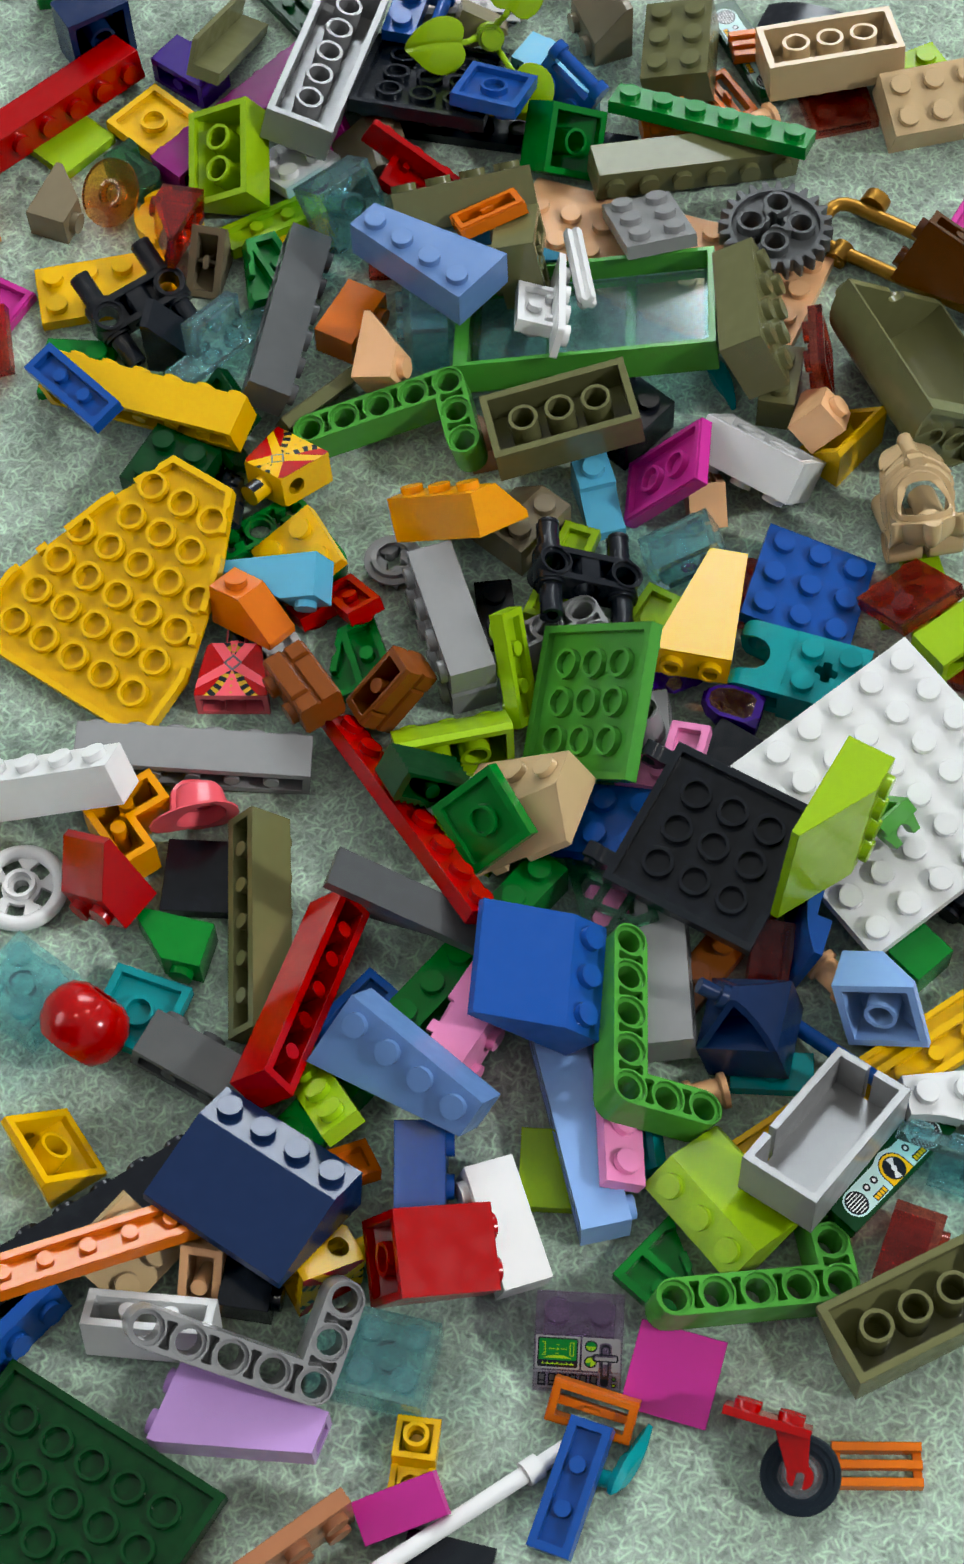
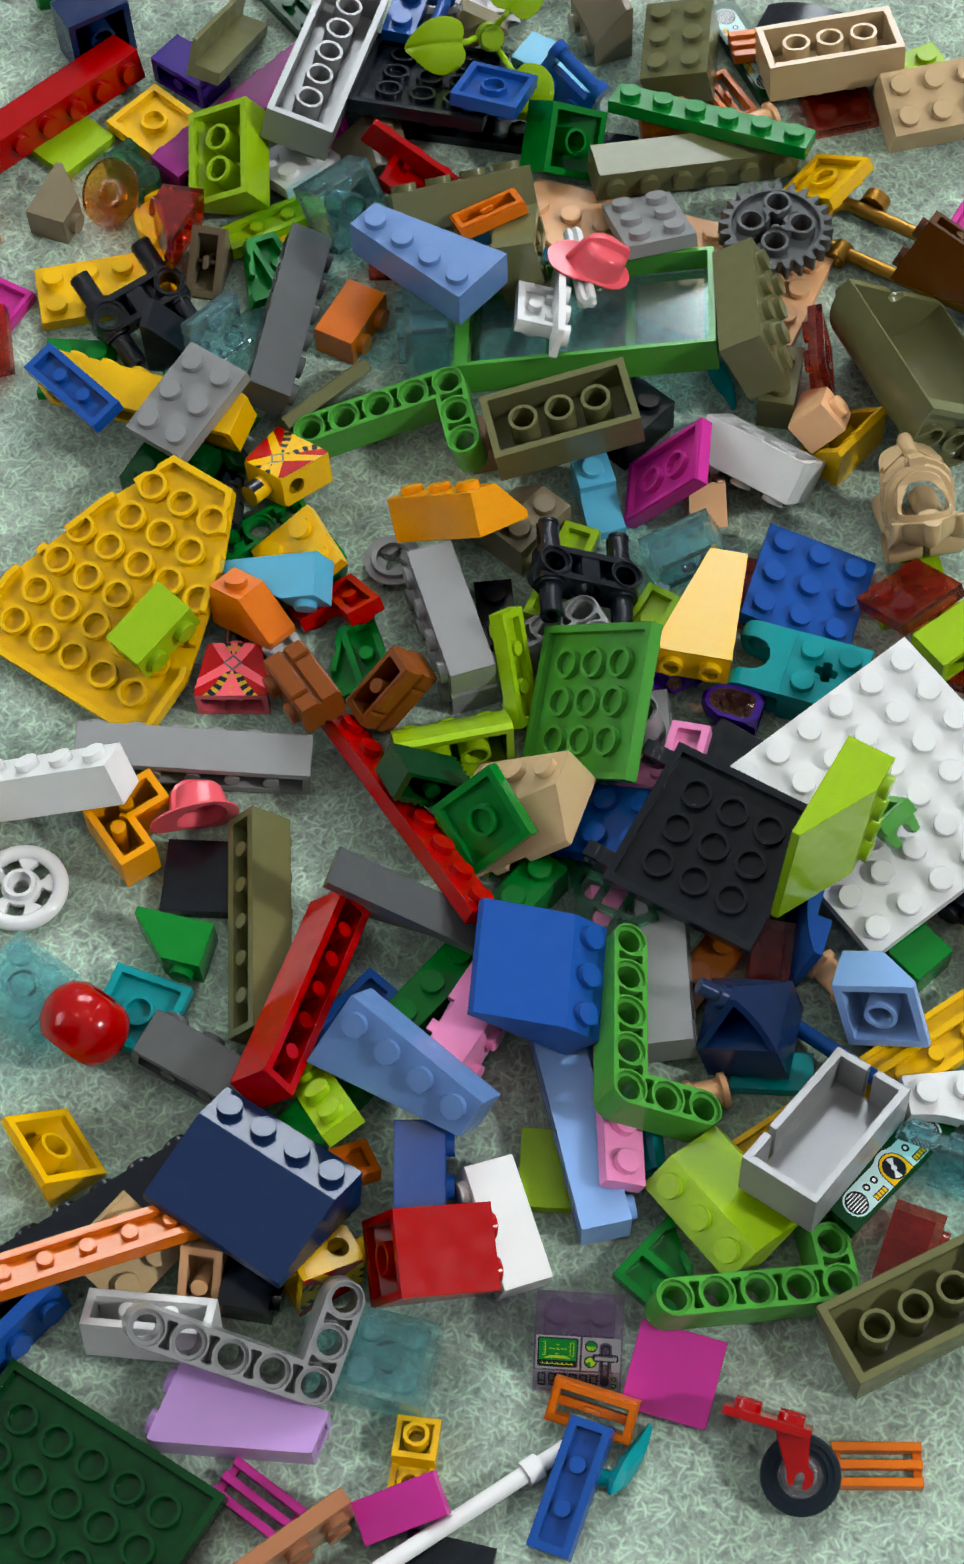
red slope [61,829,157,929] -> none
light nougat slope [351,310,412,393] -> none
none -> lime brick [105,581,200,678]
none -> light grey plate [125,342,251,463]
none -> dark pink tile [213,1456,307,1539]
none -> coral piece [547,232,630,290]
none -> yellow plate [783,153,874,211]

